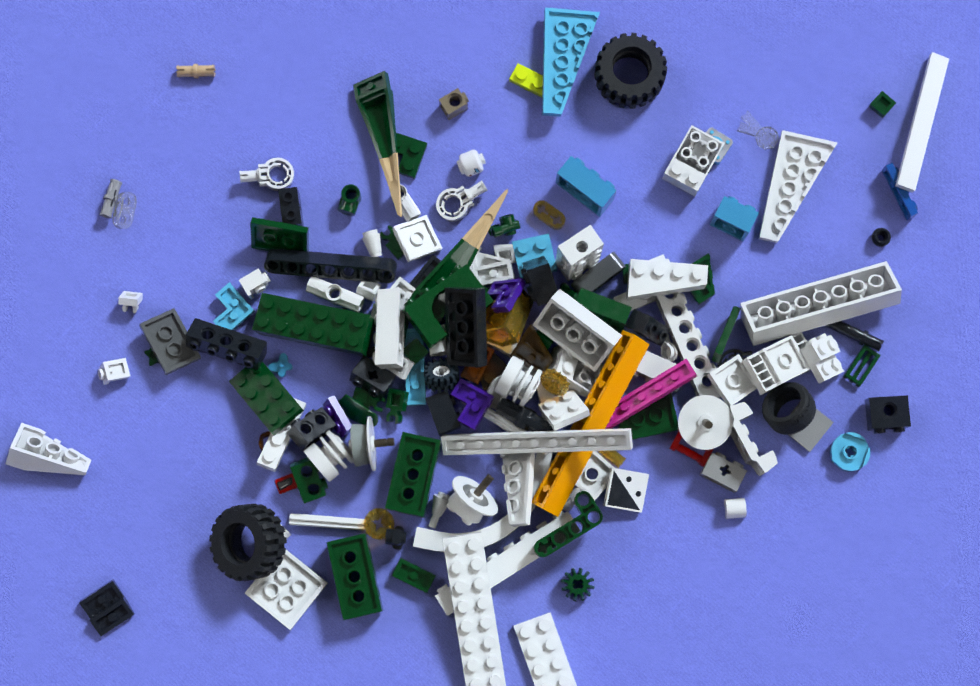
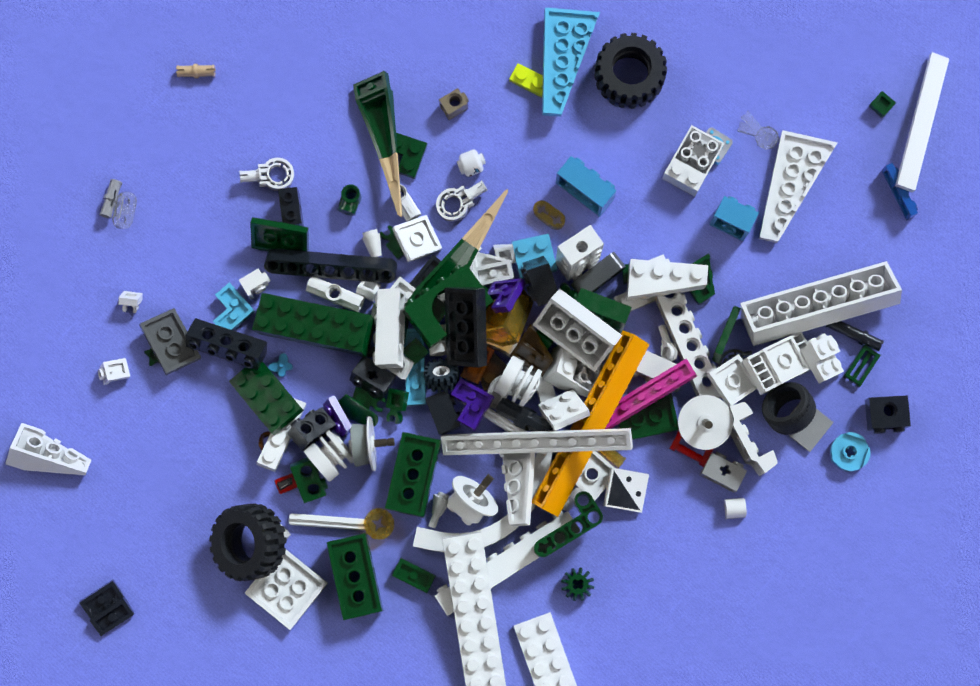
black plate [385,526,406,550] -> none
dark green plate [488,214,520,238] -> none
clear yellow gear [540,368,570,396] -> none
black brick [625,309,670,346] -> none
black plate [871,228,891,247] -> none

